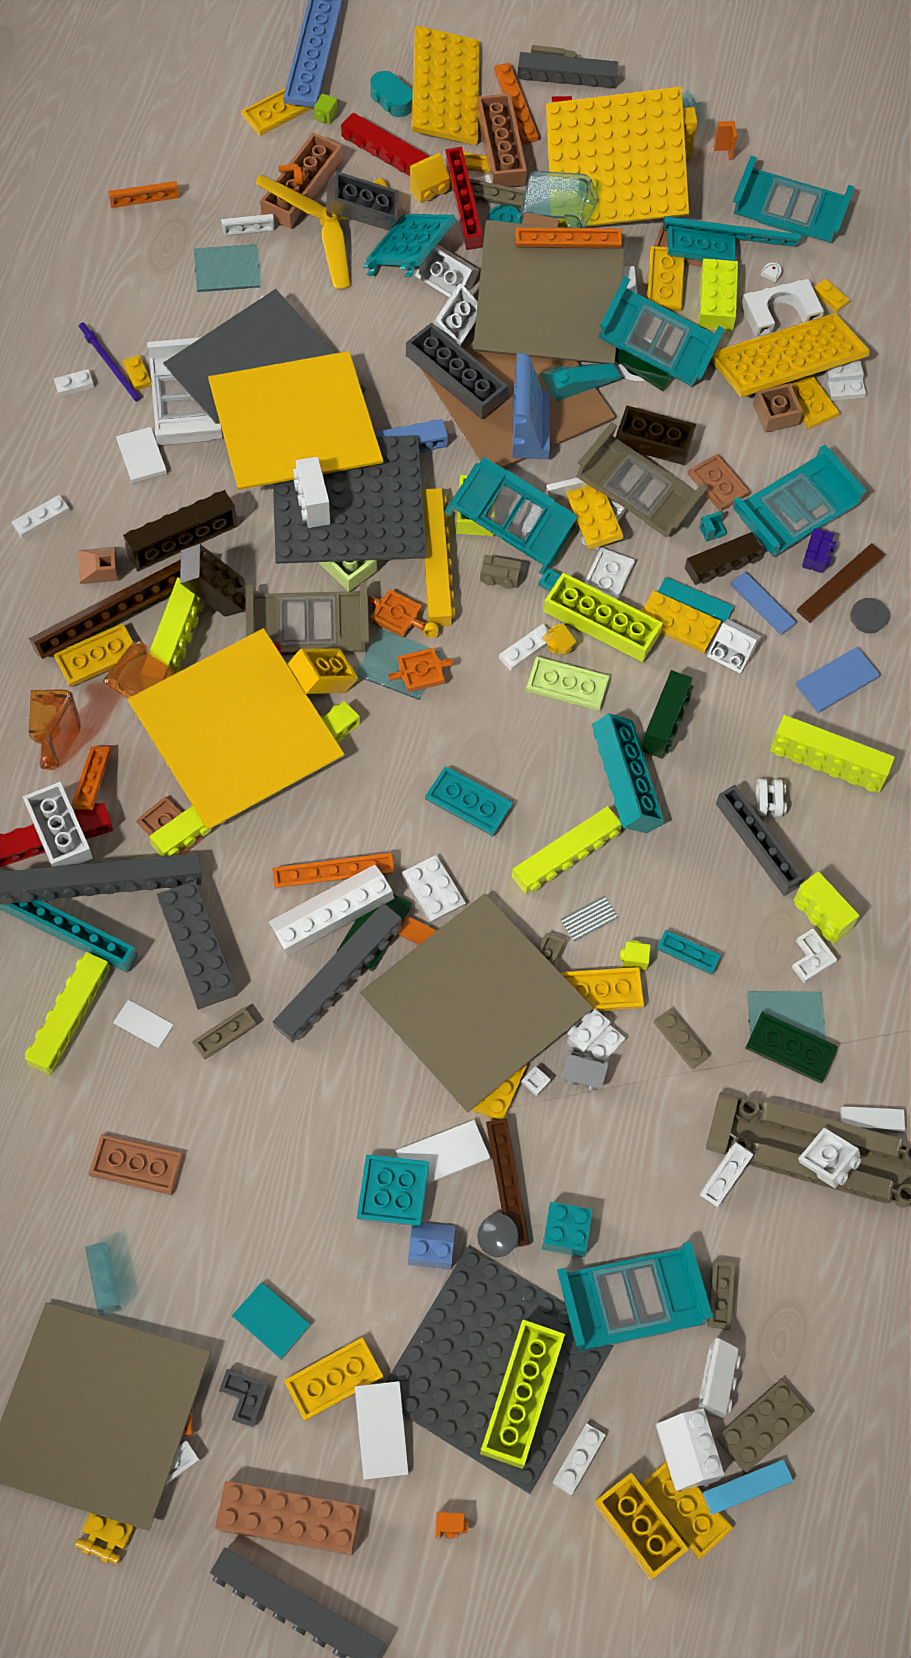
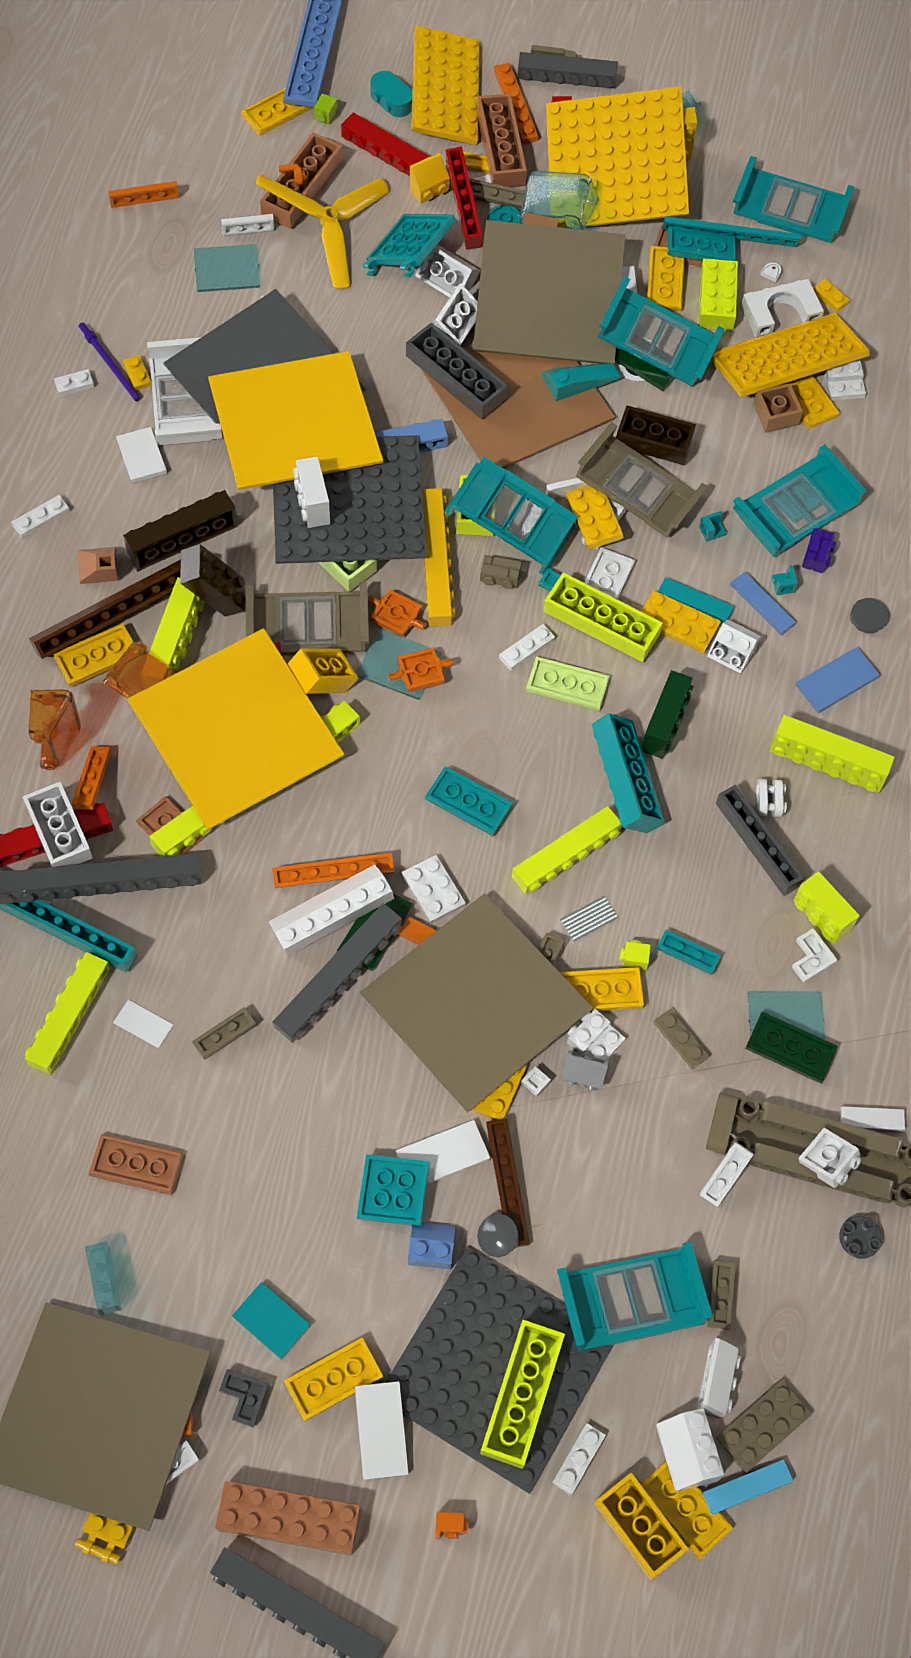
dark grey brick [157,881,237,1010] -> none
flat silver brick [326,171,399,231] -> none
yellow hinge [423,622,439,638] -> none
medium blue panel [512,353,550,459] -> none
orange plate [515,227,622,248] -> none
yellow brick [542,624,577,655] -> none
teal piece [542,1202,593,1257] -> none
dark brown brick [685,532,763,585] -> none
nougat tile [688,454,750,512] -> none
orange panel [713,121,737,160] -> none
reddish brown tile [796,543,885,623] -> none
none -> teal panel [772,565,798,596]
none -> dark grey dish [839,1216,882,1259]

